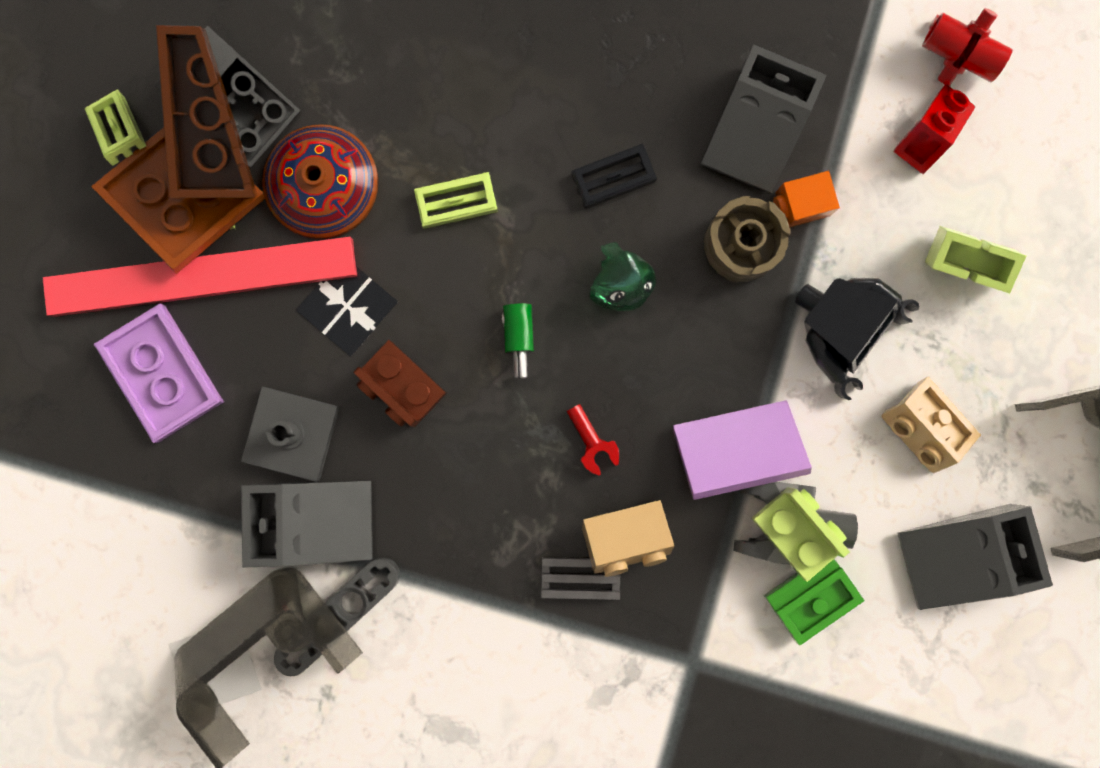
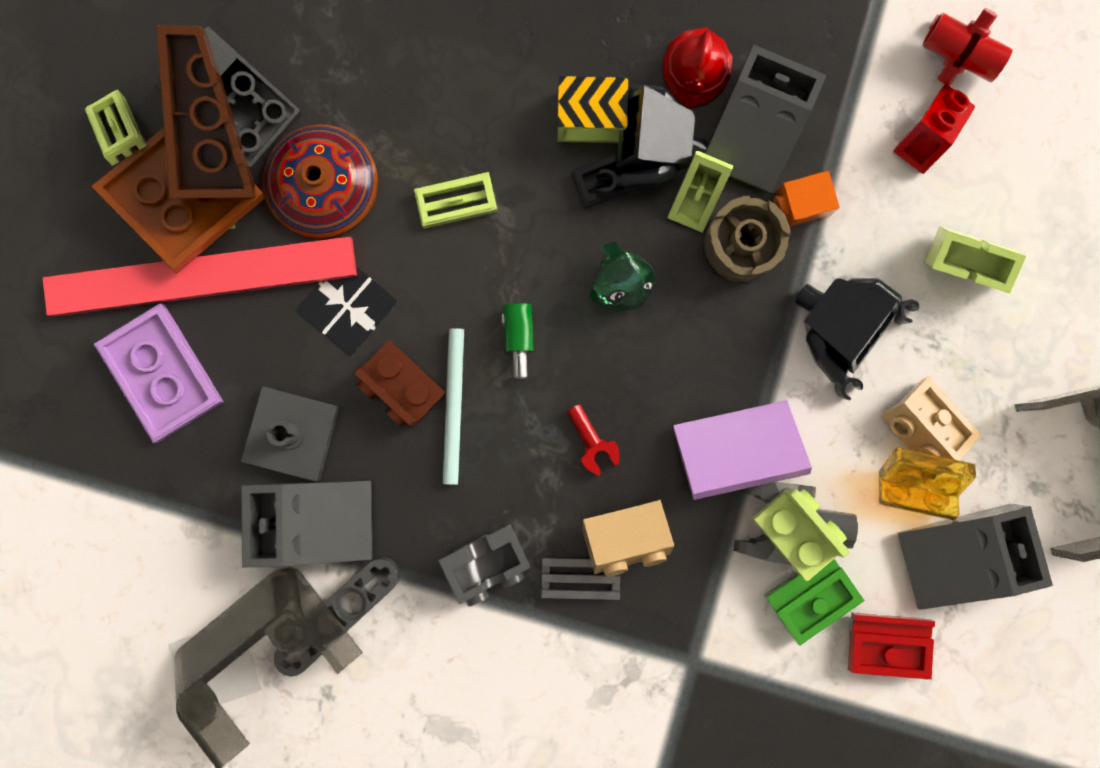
none -> dark grey cylinder [438,524,531,607]
none -> light aqua bar [443,328,464,485]
none -> piece [557,76,628,143]
none -> black torso [596,77,707,197]
none -> red piece [663,27,732,109]
none -> yellowish green slope [667,151,733,233]
none -> red plate [848,612,935,680]
none -> clear yellow bracket [879,447,976,520]

